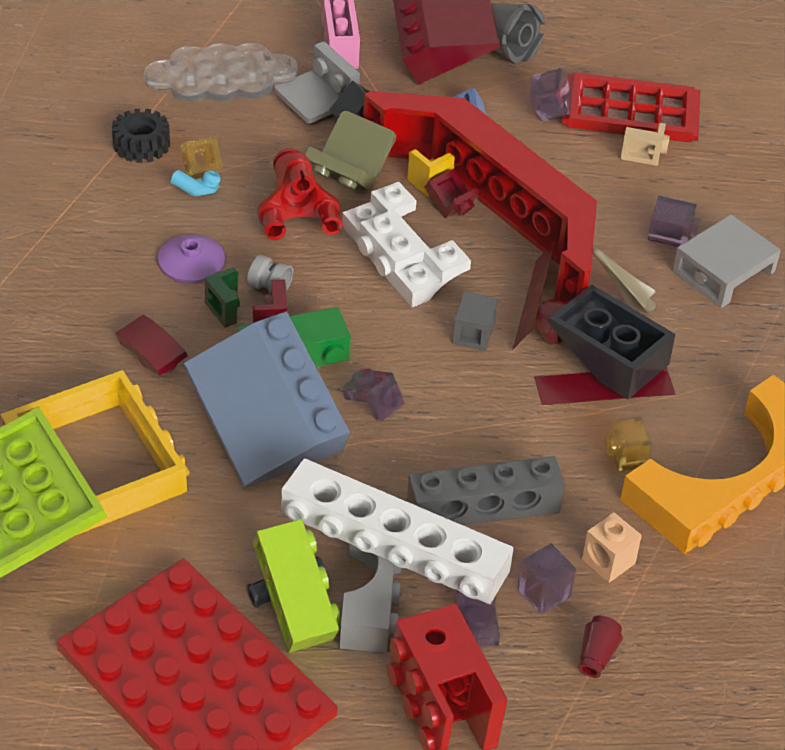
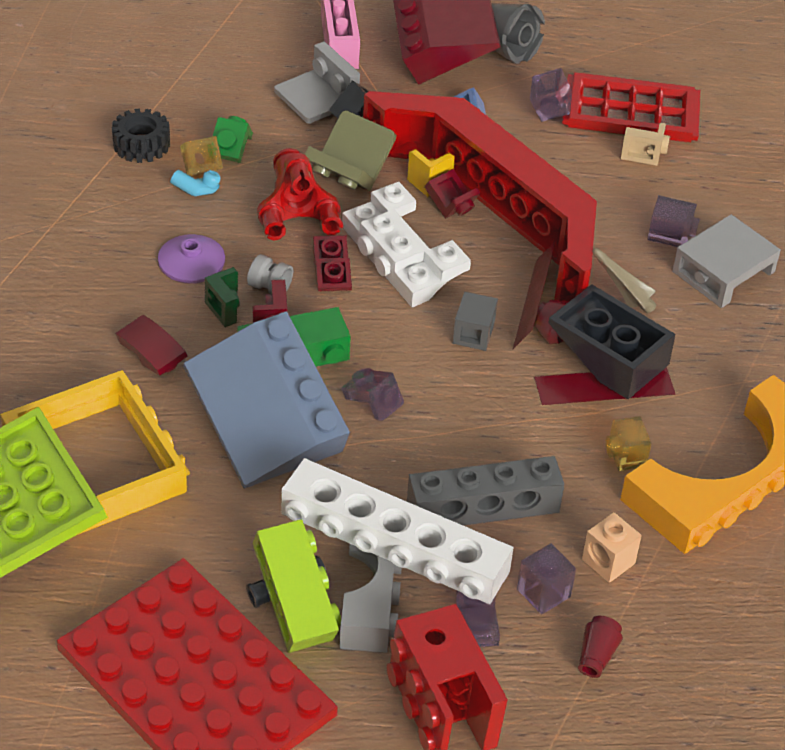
clear plate [144,43,298,102] -> none
none -> green bracket [208,116,253,163]
none -> dark red slope [313,235,352,291]

